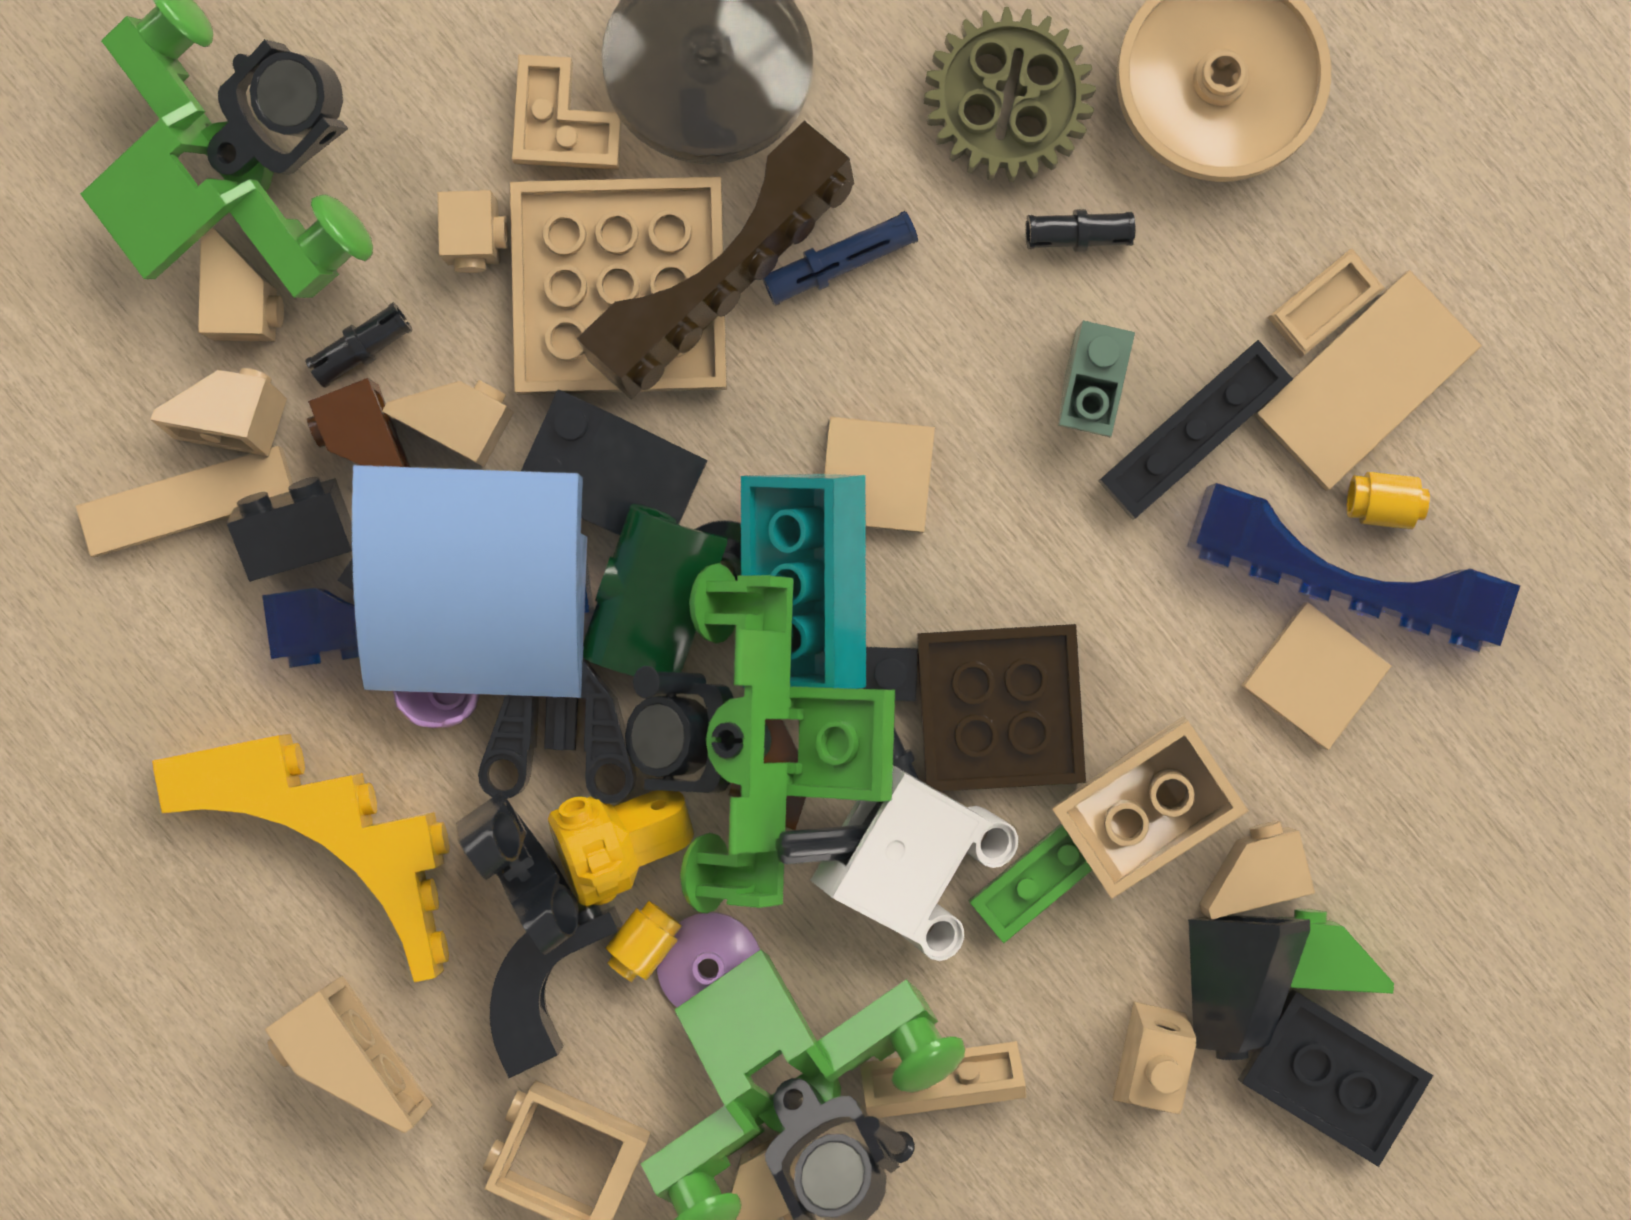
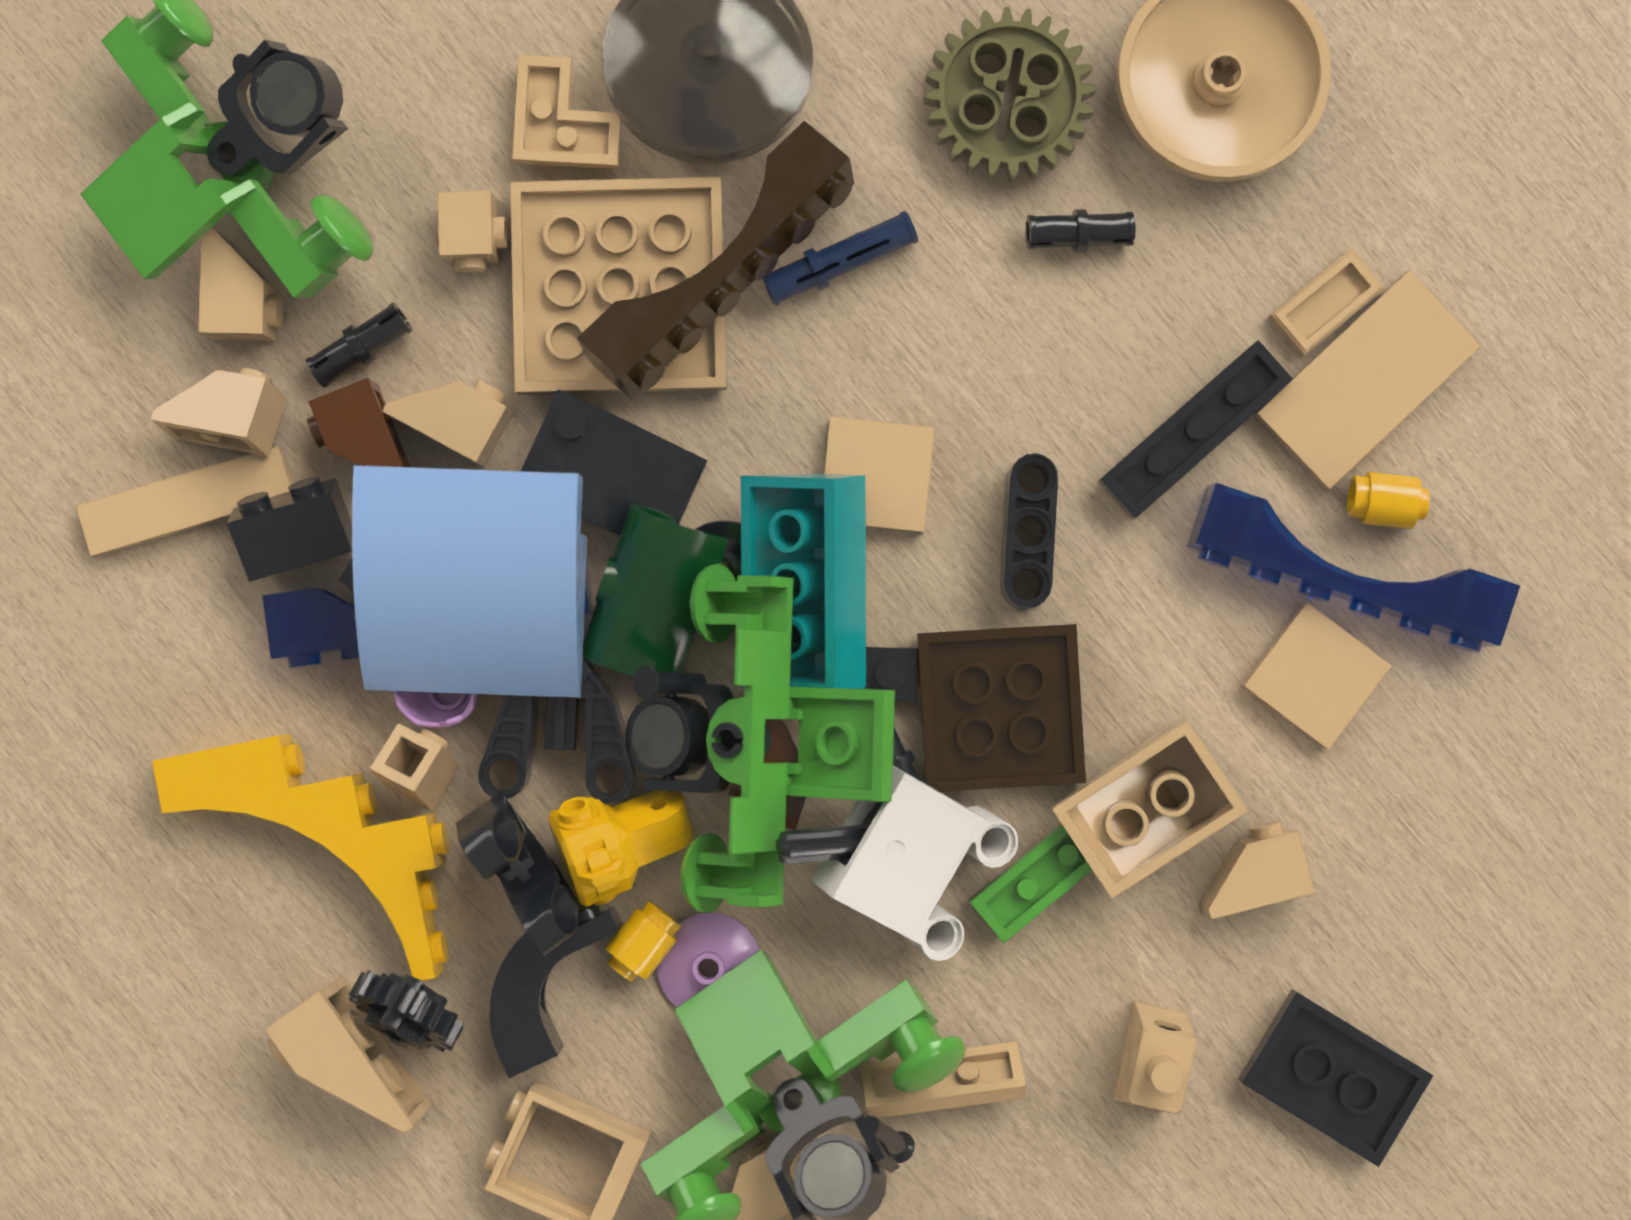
sand green slope [1058,320,1135,437] -> none
black slope [1188,915,1310,1060] -> none
bright green slope [1279,909,1394,994] -> none
none -> black gear [348,970,464,1052]
none -> tan brick [370,723,459,811]
none -> black beam [1000,453,1058,609]

